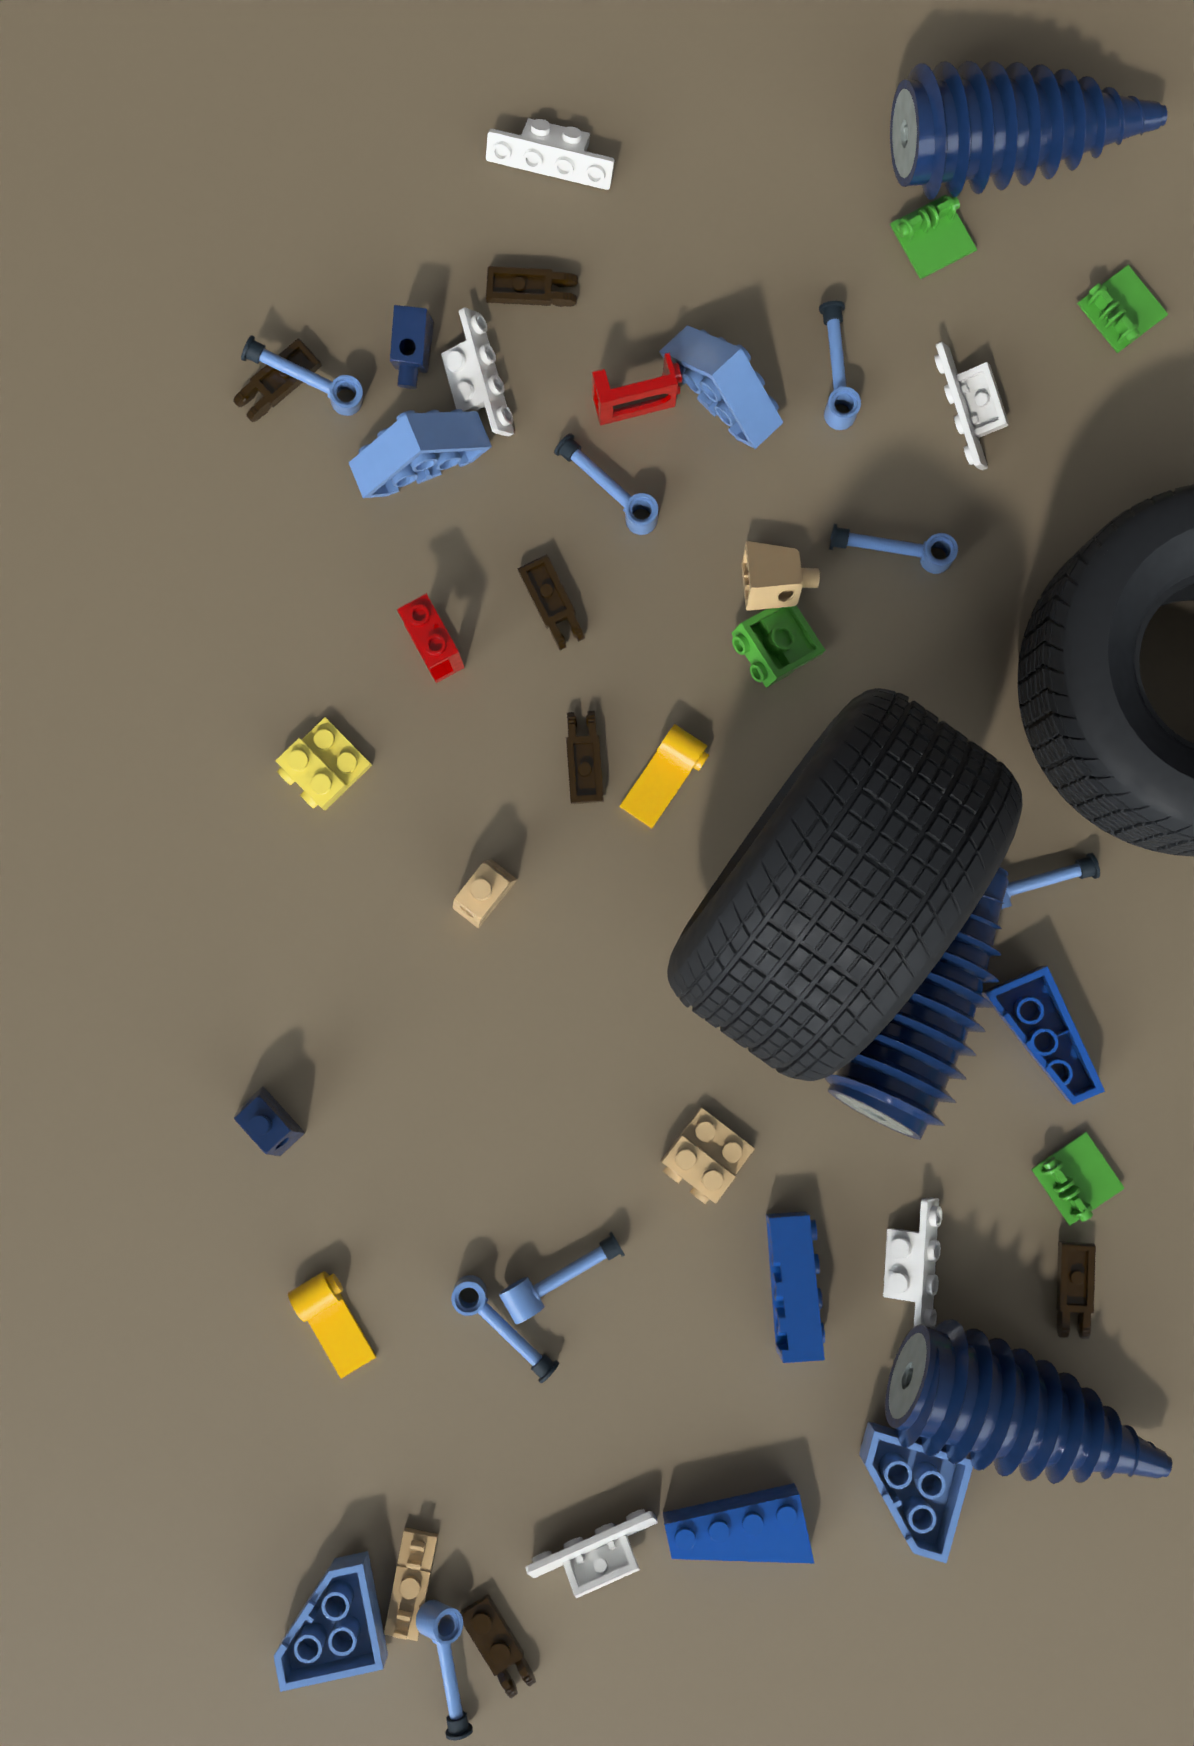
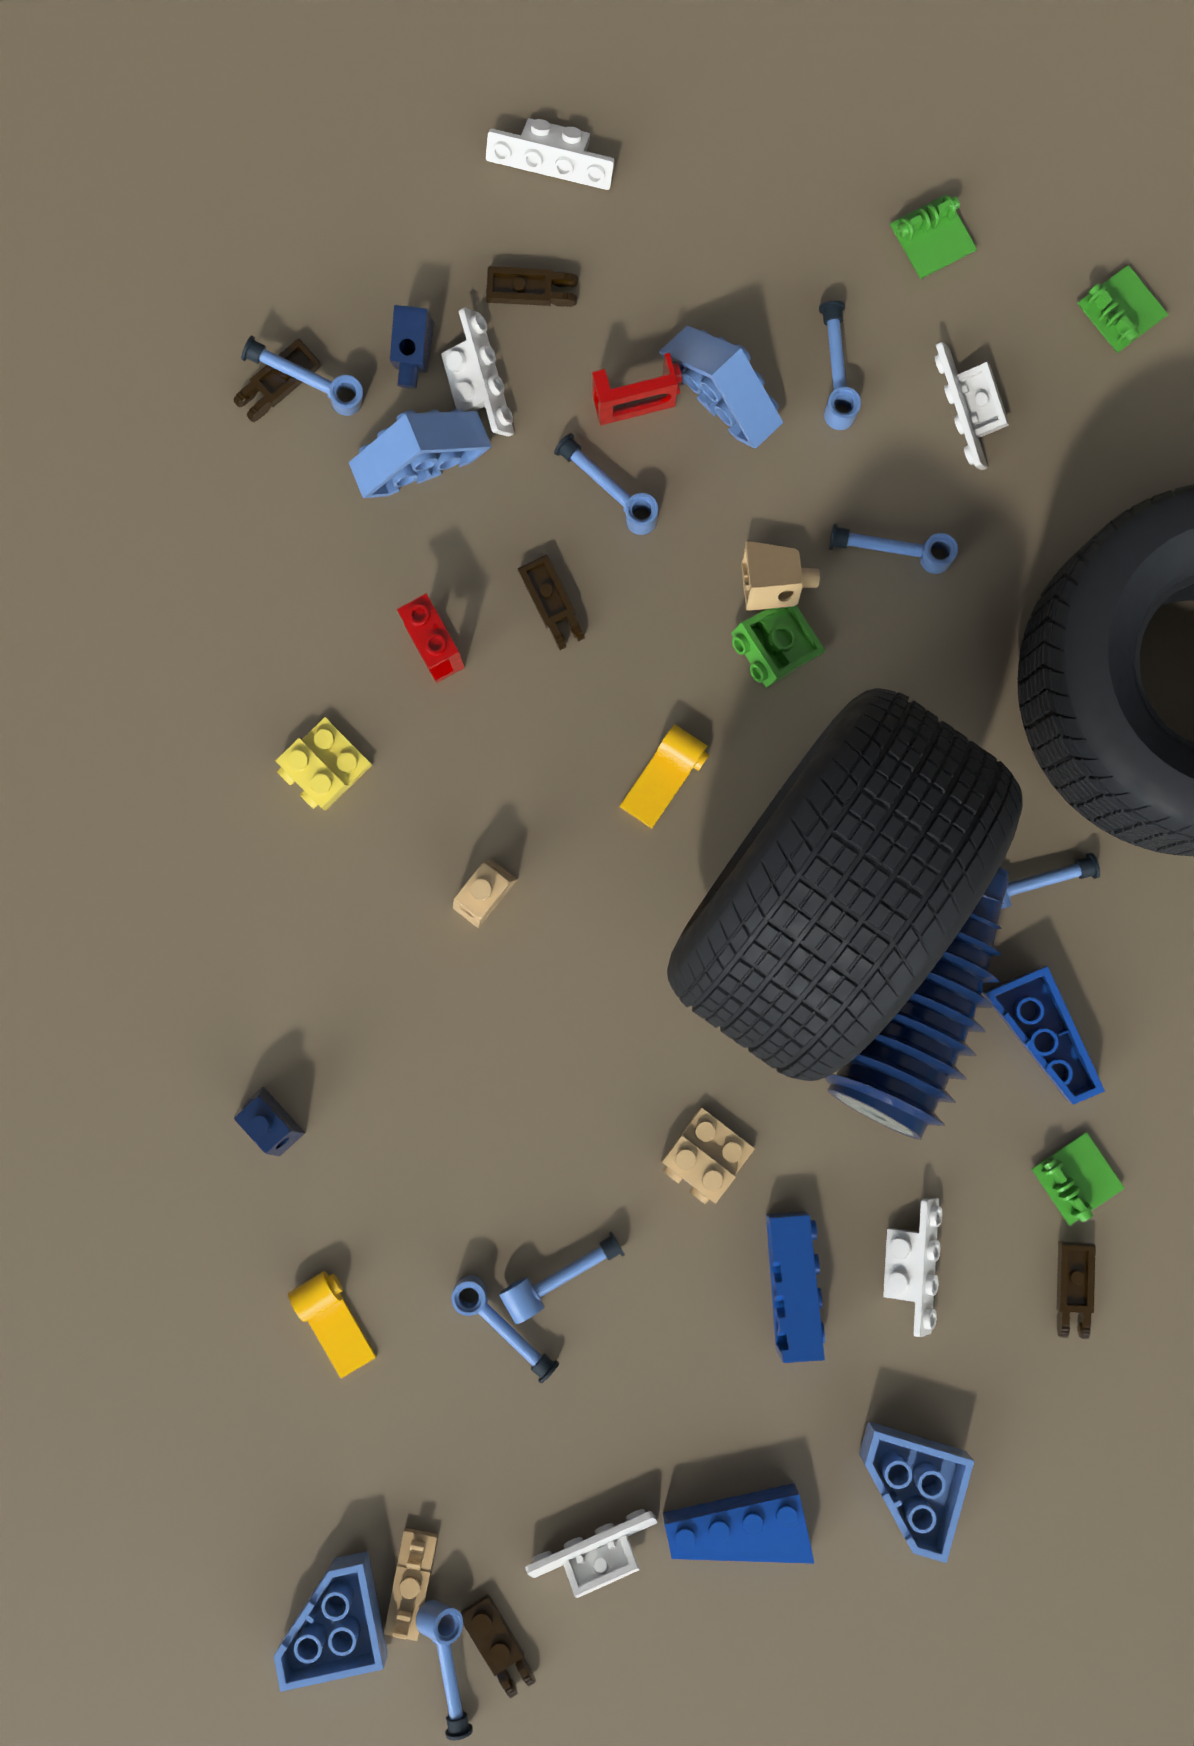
dark brown hinge [566,711,604,804] -> none
dark blue cone [885,1319,1172,1484] -> none
dark blue cone [890,61,1168,200] -> none

